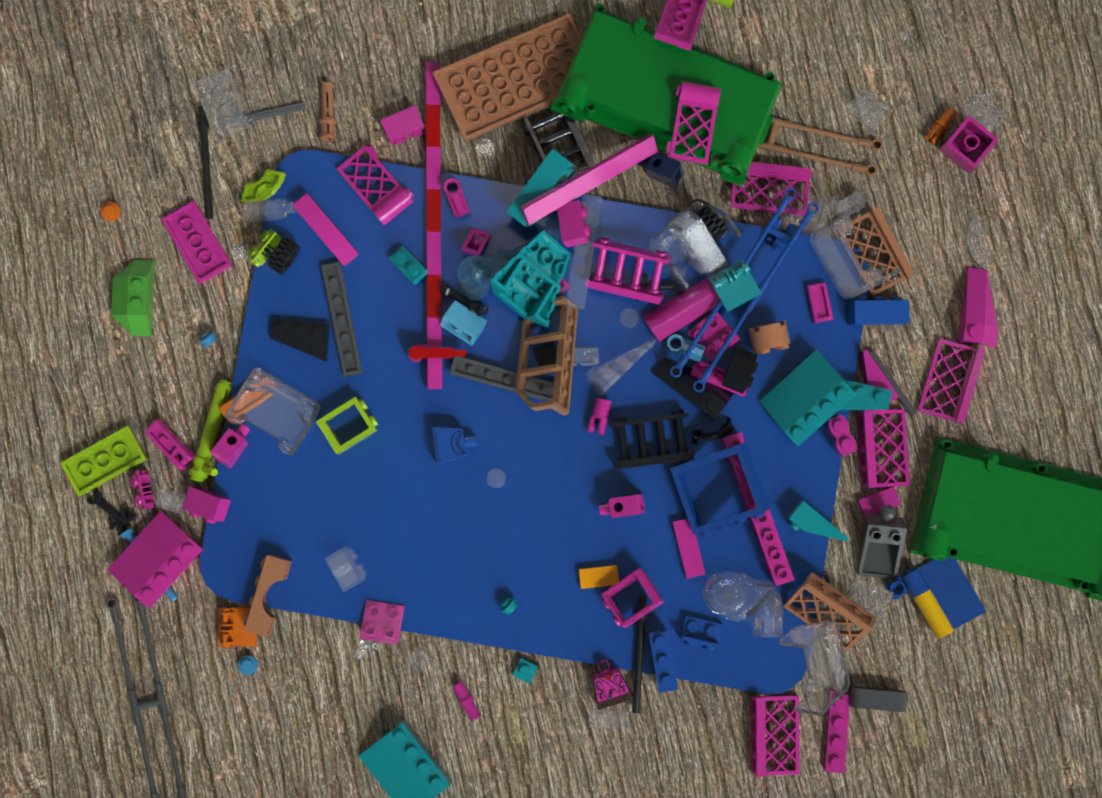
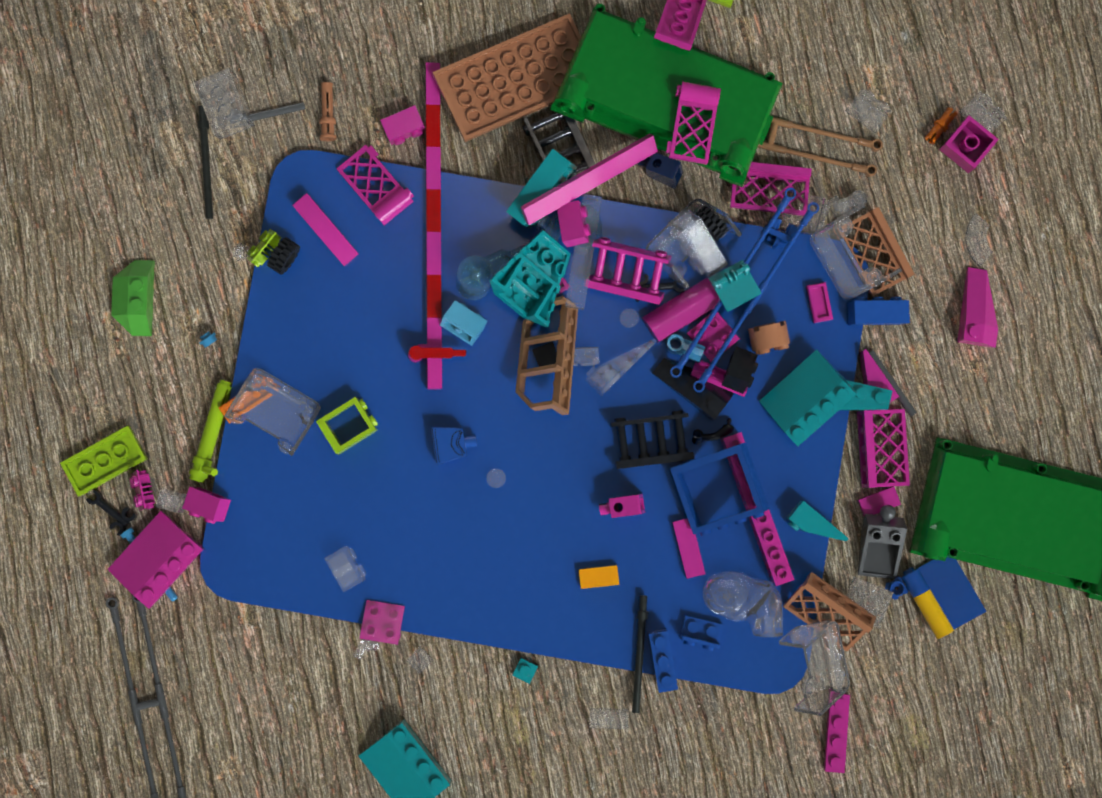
orange plate [101,202,121,221] -> none
dark pink plate [145,419,196,471] -> none
dark pink tile [161,200,233,285] -> none
dark pink torso [210,423,250,469] -> none
orange hinge [218,607,257,648] -> none
dark azure plate [238,655,258,675] -> none
lime tile [241,169,286,204] -> none
clear hinge [243,199,297,223] -> none
nougat arch [243,554,292,637] -> none
black wing [270,319,330,362] -> none
dark grey tile [321,261,363,377] -> none
teal plate [388,246,429,285] -> none
black bar [440,284,489,316] -> none
dark pink piece [444,178,471,218] -> none
dark grey plate [450,357,554,401] -> none
dark pink pin [452,682,481,721] -> none
dark pink slope [461,227,490,261] -> none
clear plate [475,138,494,157] -> none
teal plate [500,597,518,615] -> none
dark pink hinge [587,398,612,435] -> none
torso [592,659,634,710] -> none
dark pink window [601,568,664,628] -> none
dark pink fence [750,695,800,777] -> none
dark pink brick [824,415,857,457] -> none
dark grey beam [849,686,907,712] -> none
dark pink fence [918,338,986,425] -> none

